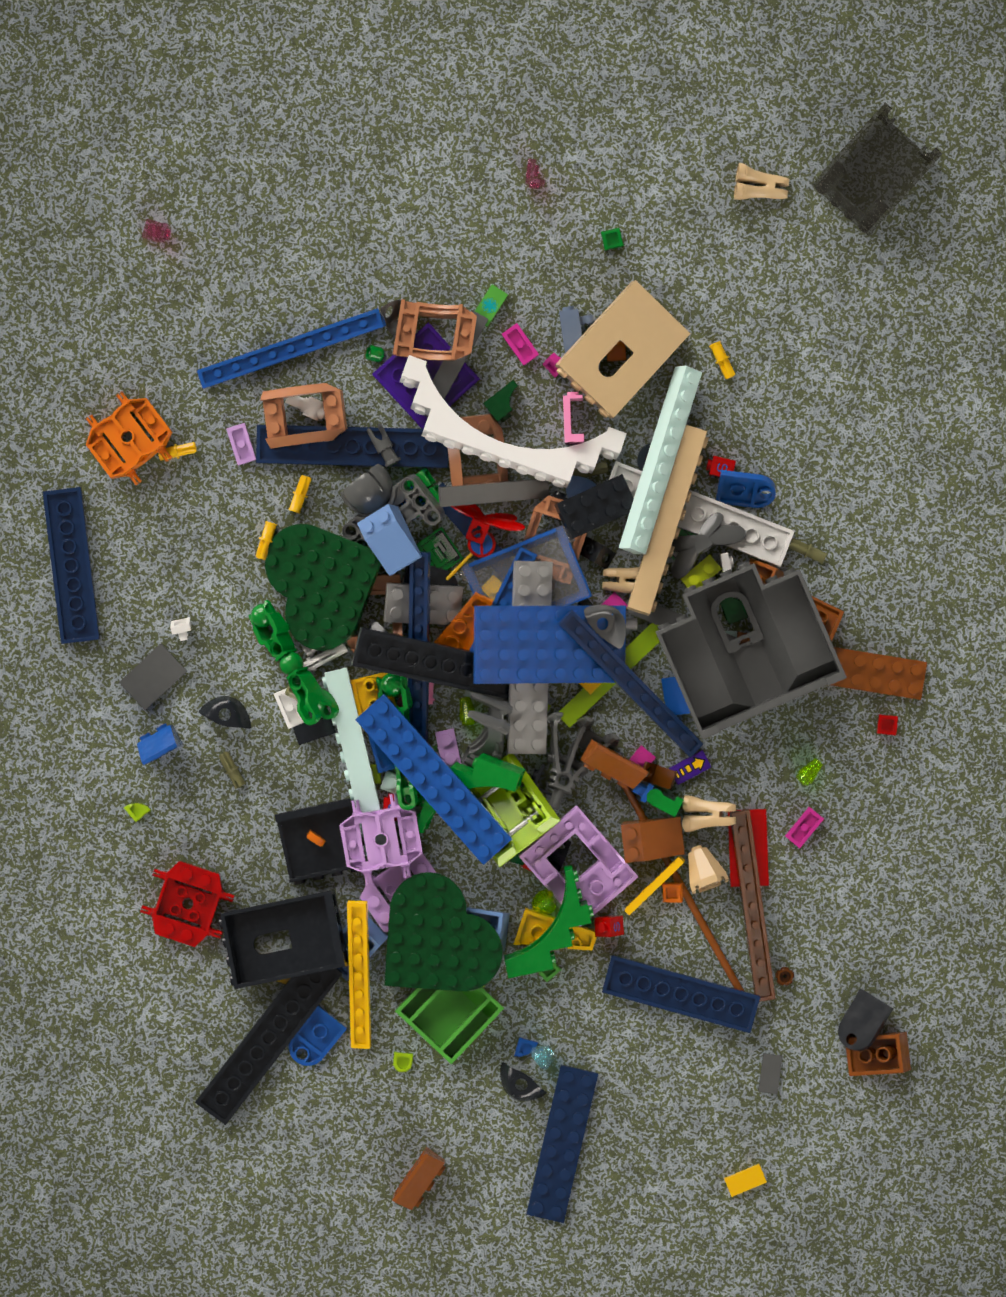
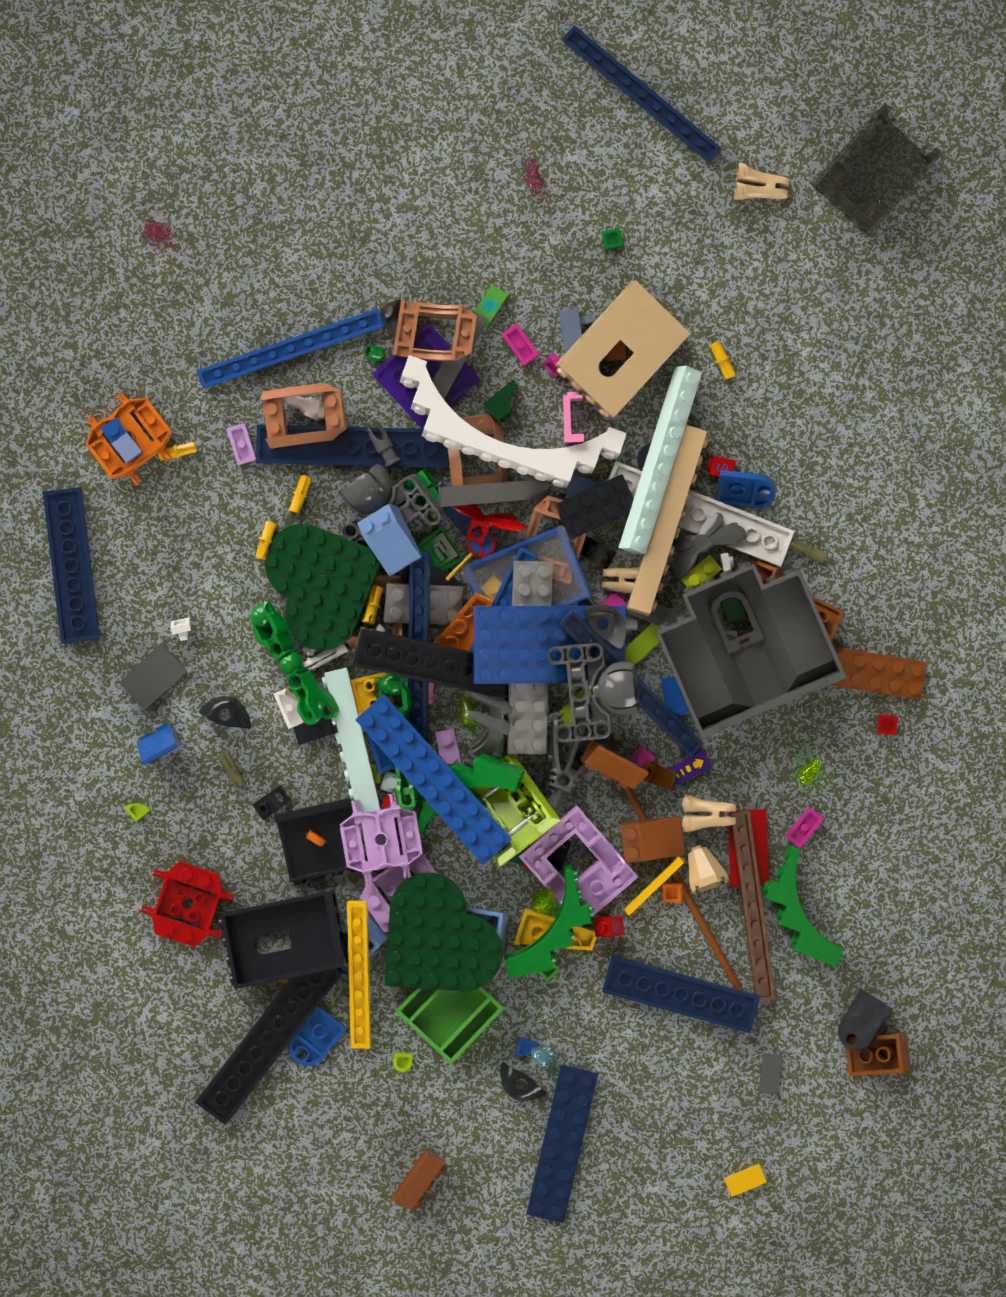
green hips [632,782,684,817] -> none
reddish brown plate [775,967,794,986] -> none
none -> slope [100,418,142,463]
none -> black bracket [253,785,291,820]
none -> yellow axle [362,585,383,625]
none -> dark grey beam [547,643,639,742]
none -> dark blue plate [562,25,721,164]
none -> green arch [762,846,844,967]

